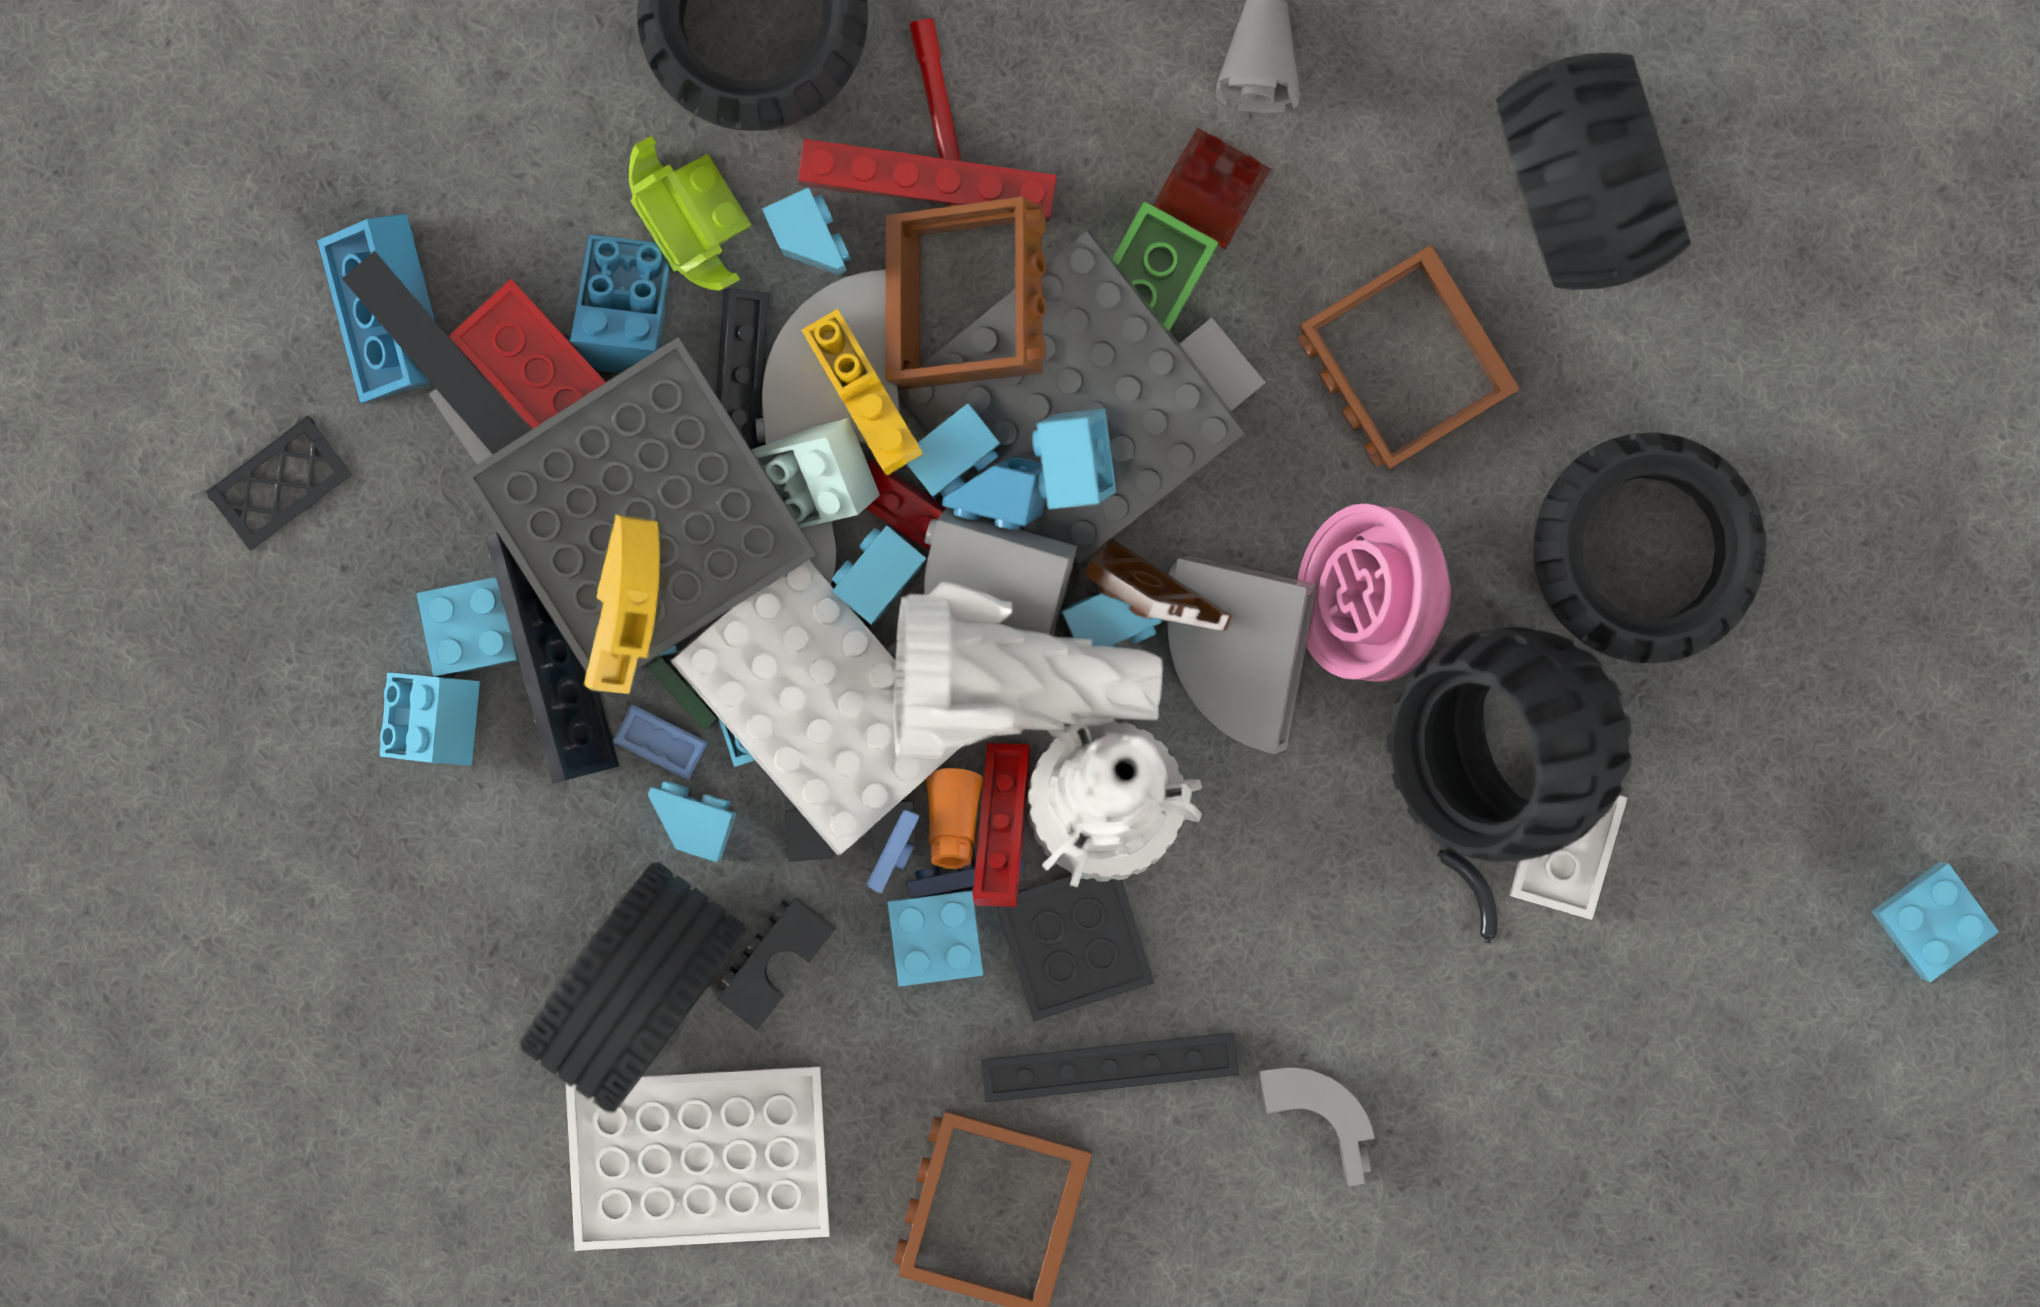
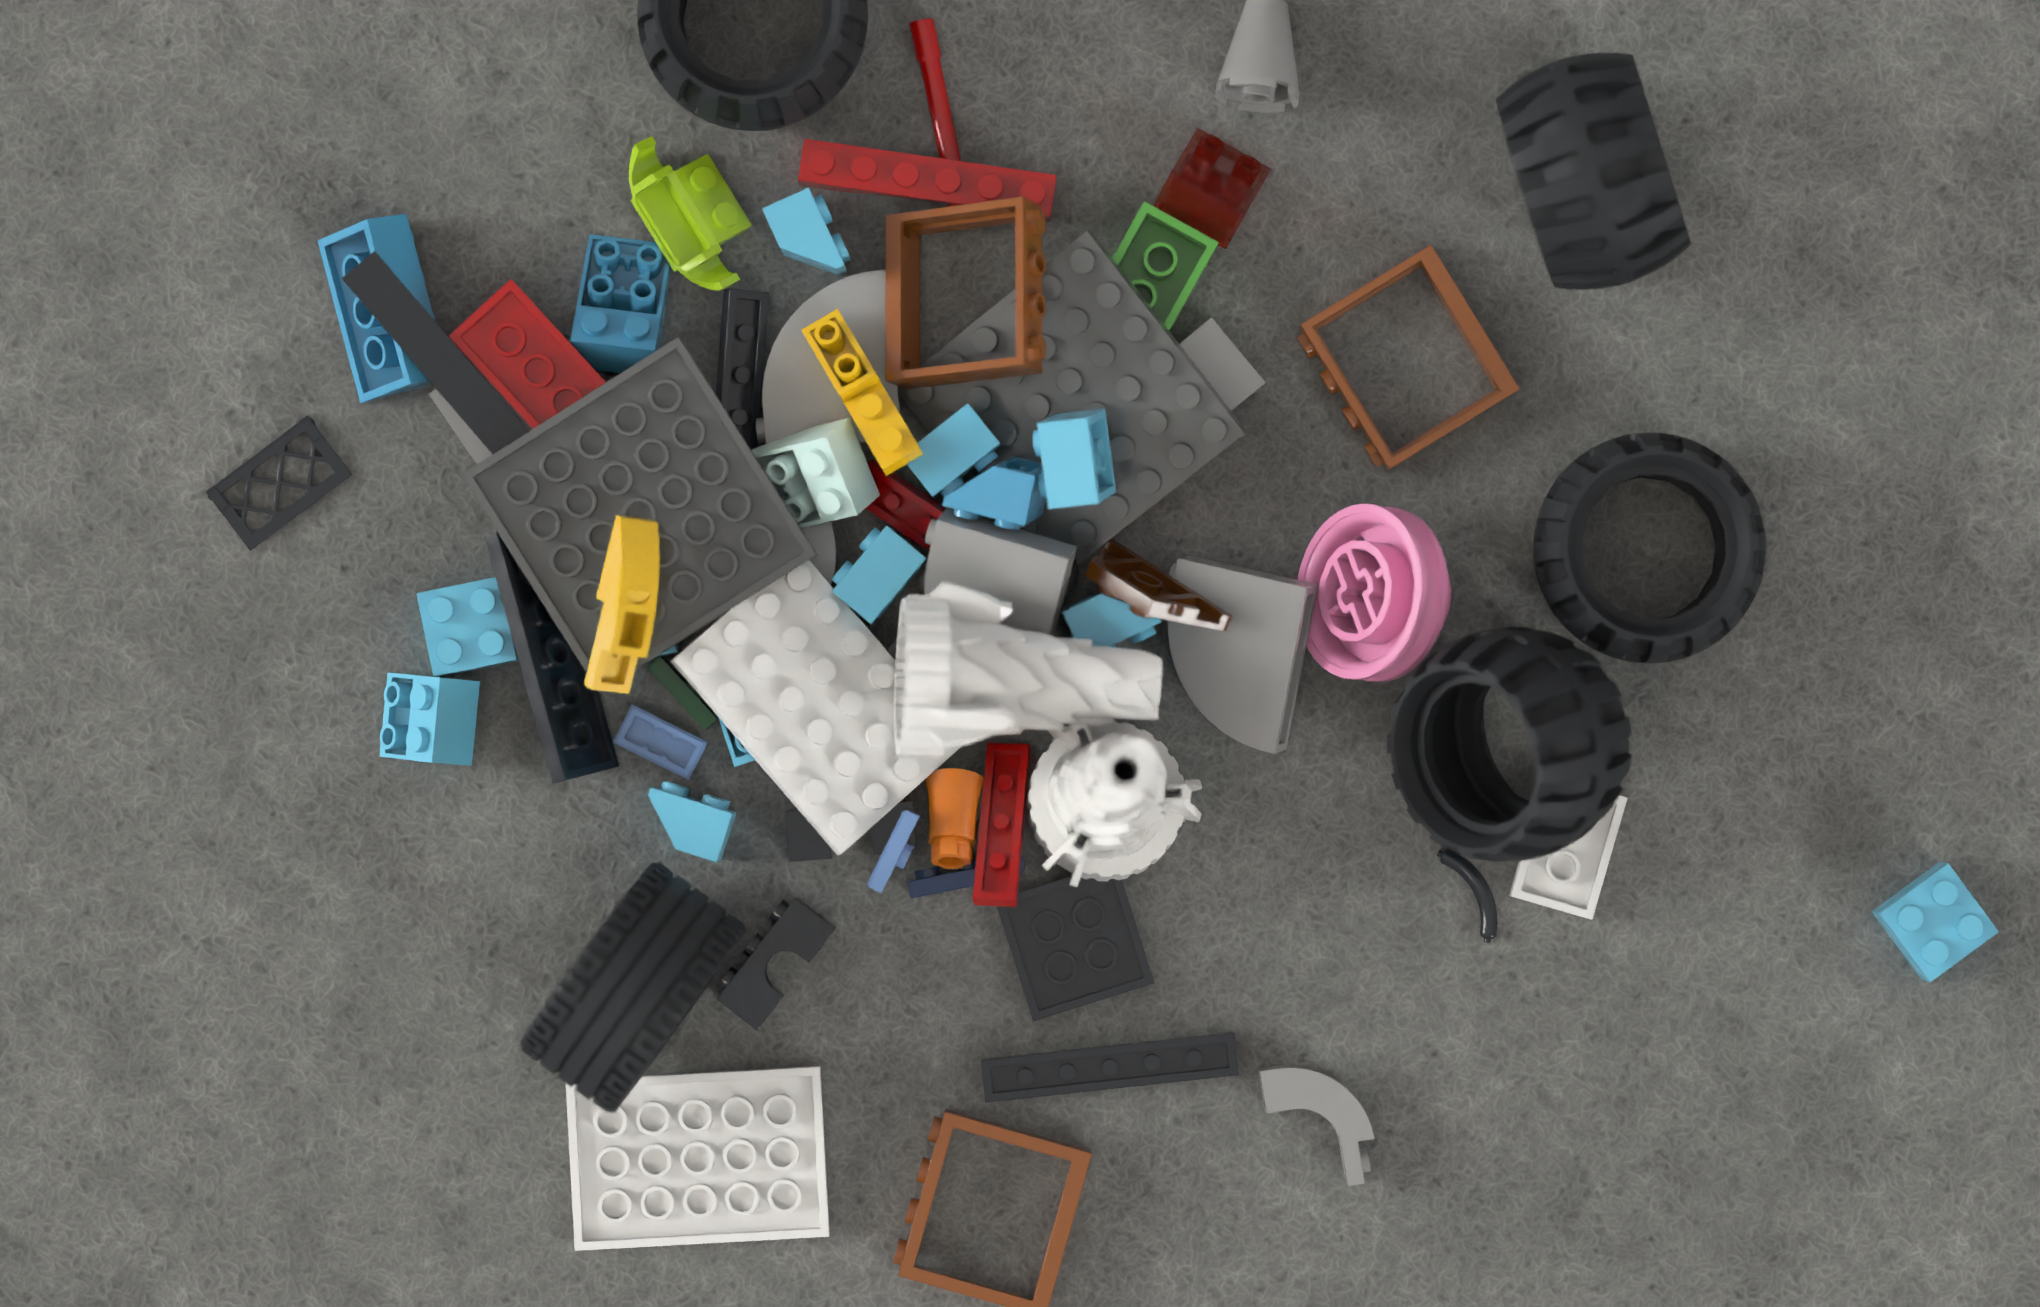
medium azure brick [887,889,983,987] -> none

